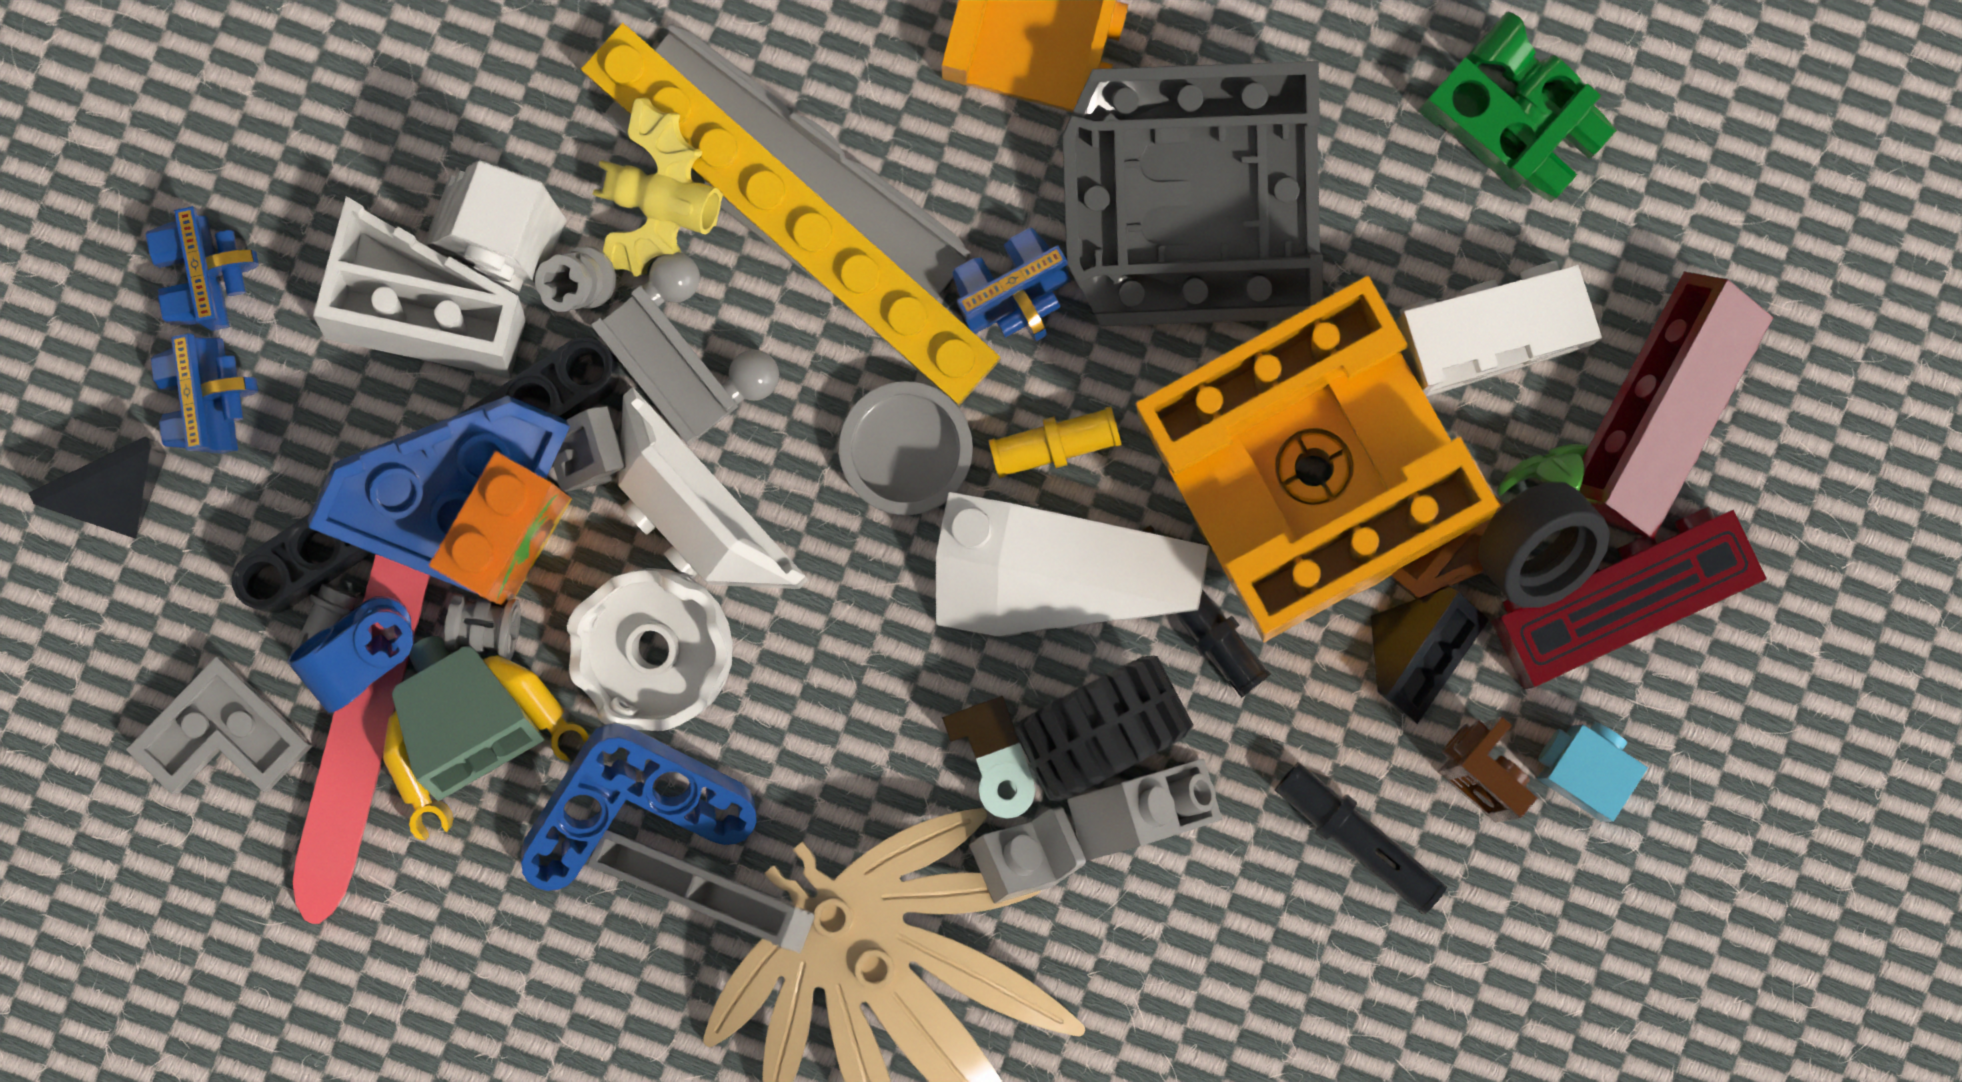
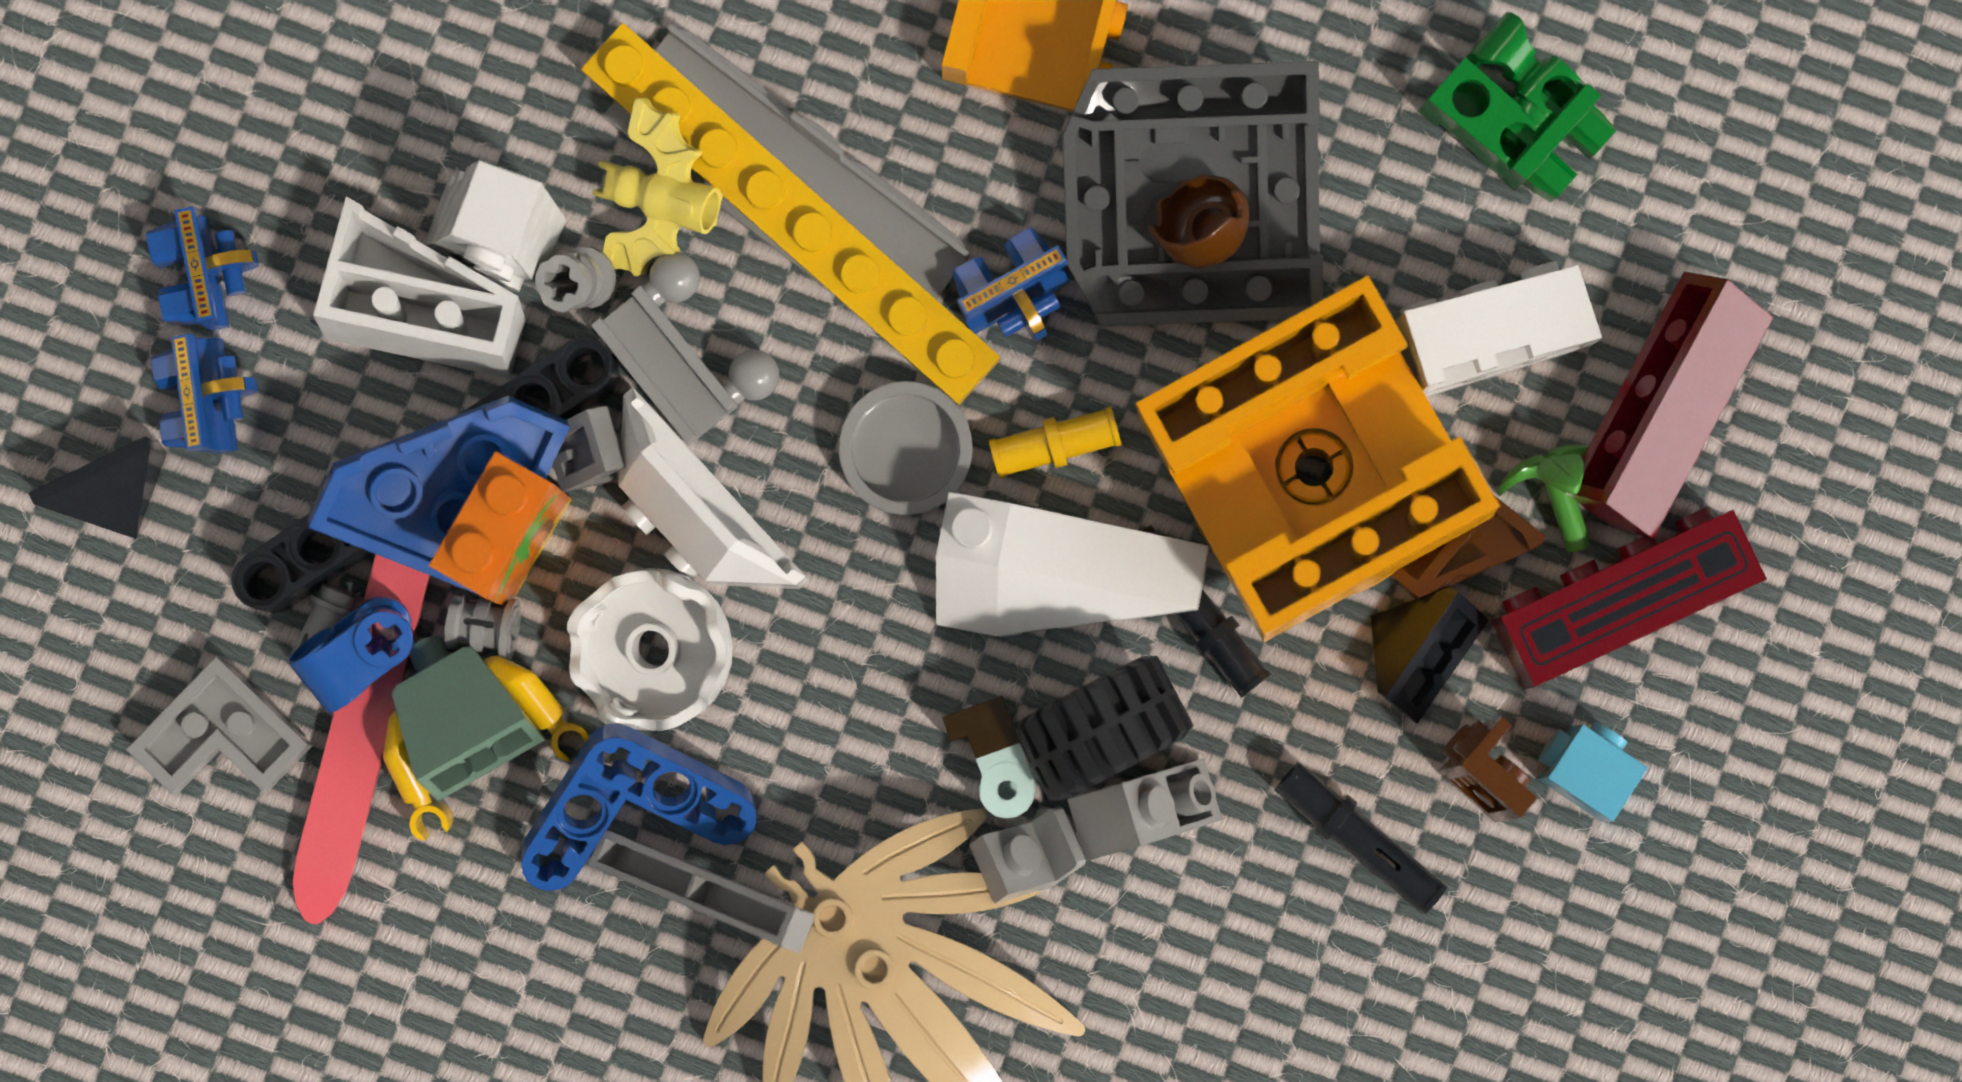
black tyre [1478,482,1610,608] -> none
none -> reddish brown hair [1148,174,1249,269]

